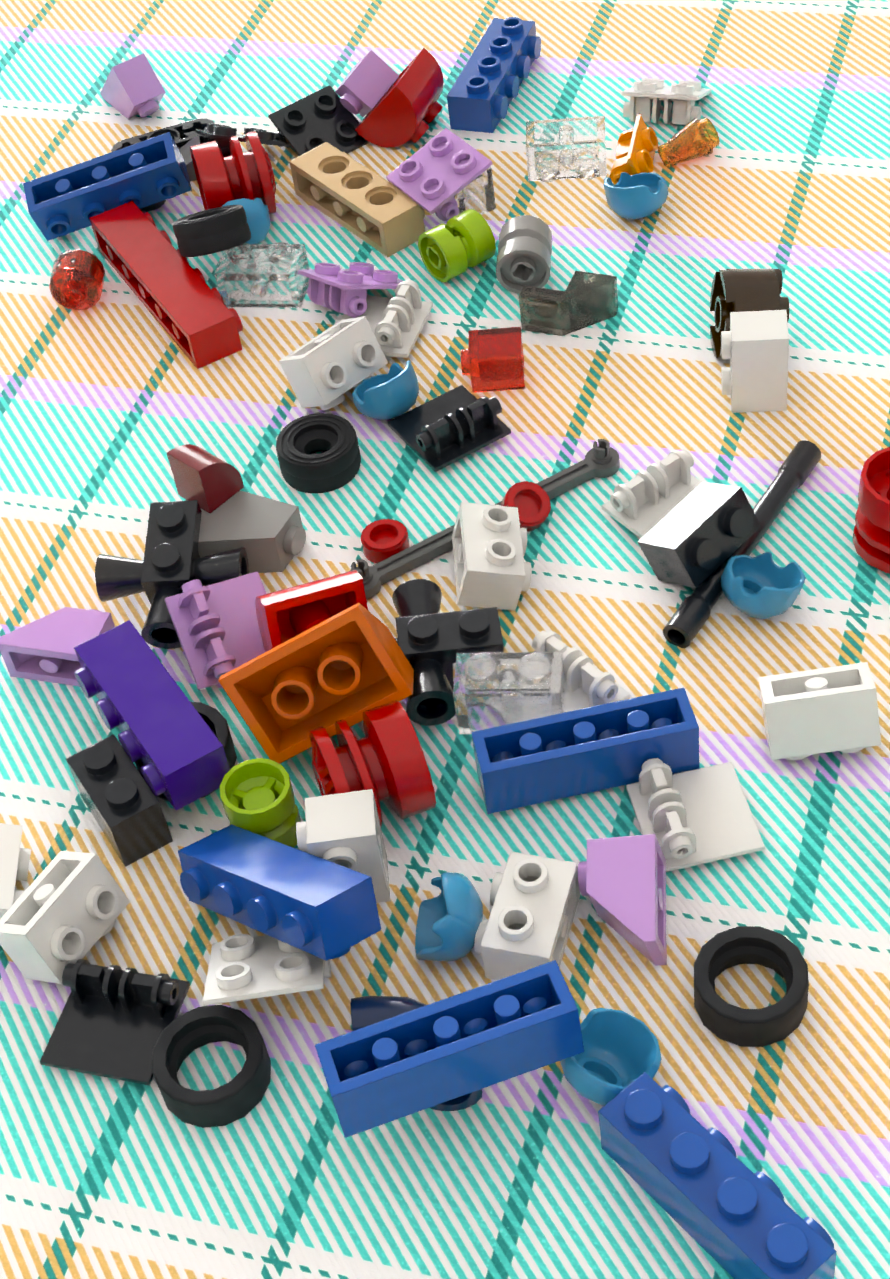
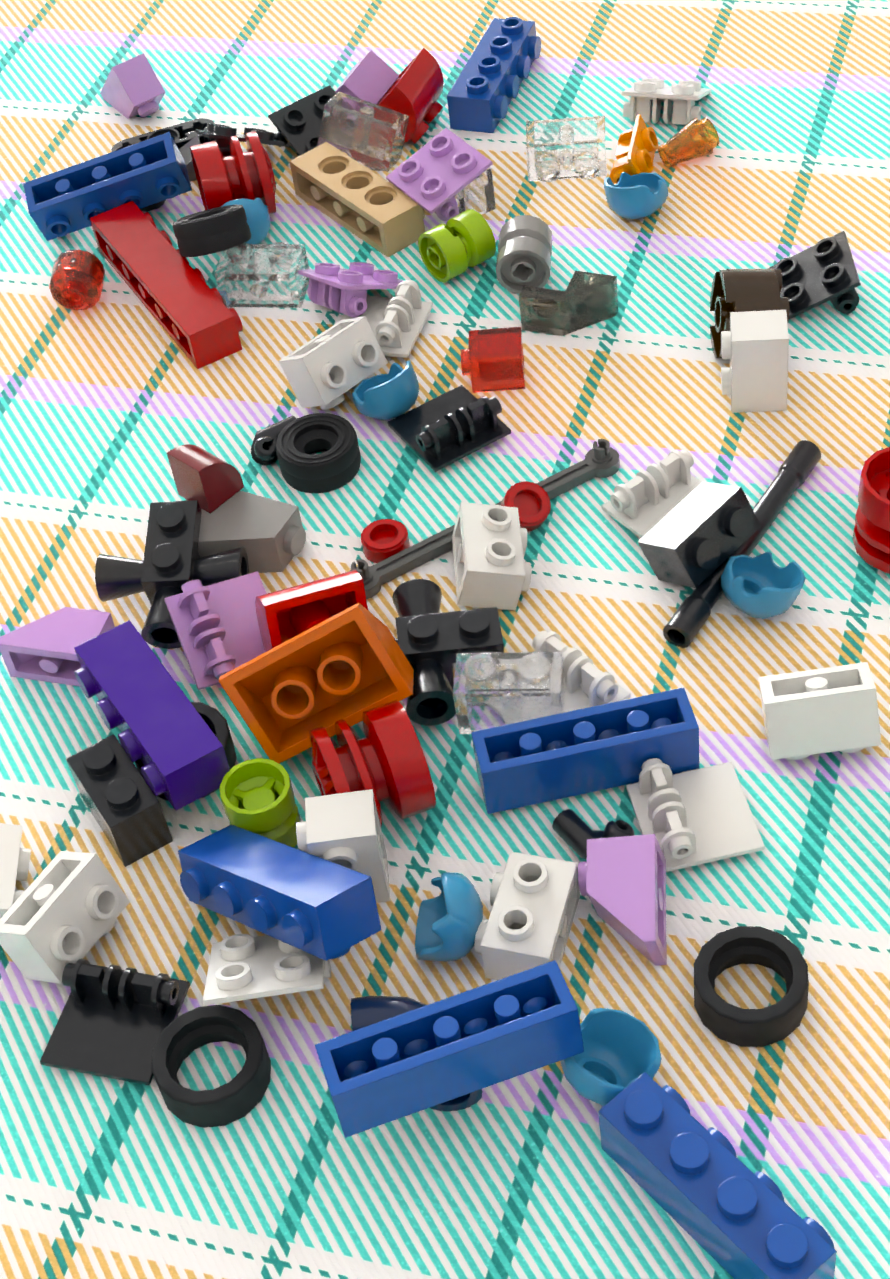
none -> black arm [251,415,296,466]
none -> clear brick [317,92,409,172]
none -> black arm [552,809,635,859]
none -> black hinge [767,231,861,320]

